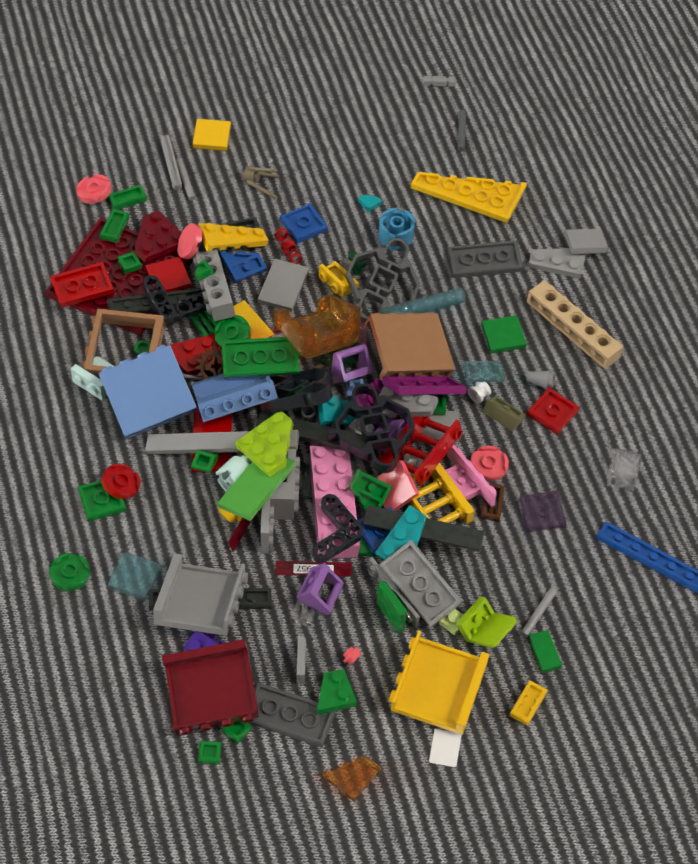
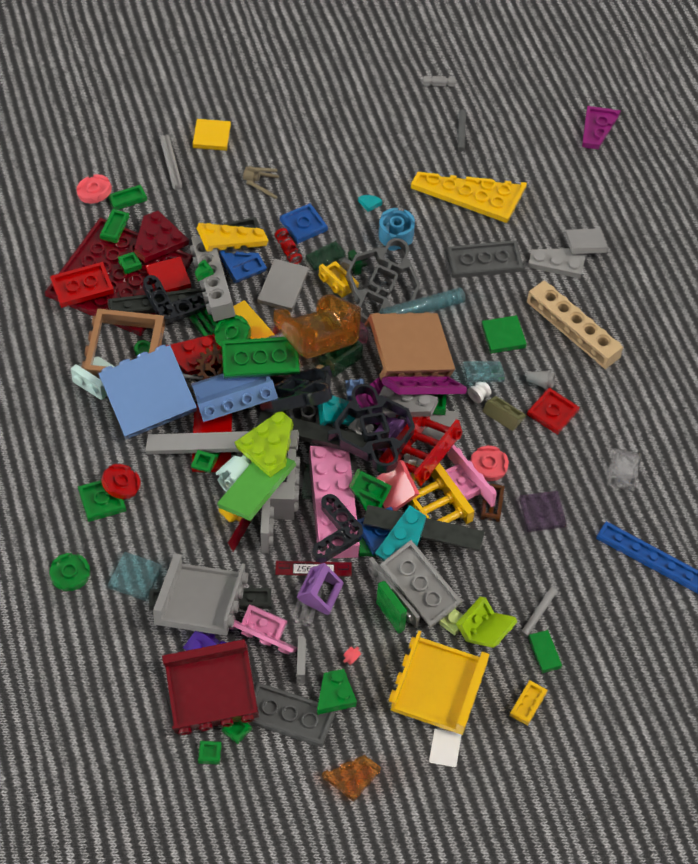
light grey bar [176,158,195,201] -> none
coral tile [177,223,202,259] -> none
medium lavender tile [332,344,373,384] -> none
none -> bright pink bracket [230,605,298,654]
none -> clear green tile [306,241,346,271]
none -> magenta wing [582,106,621,150]

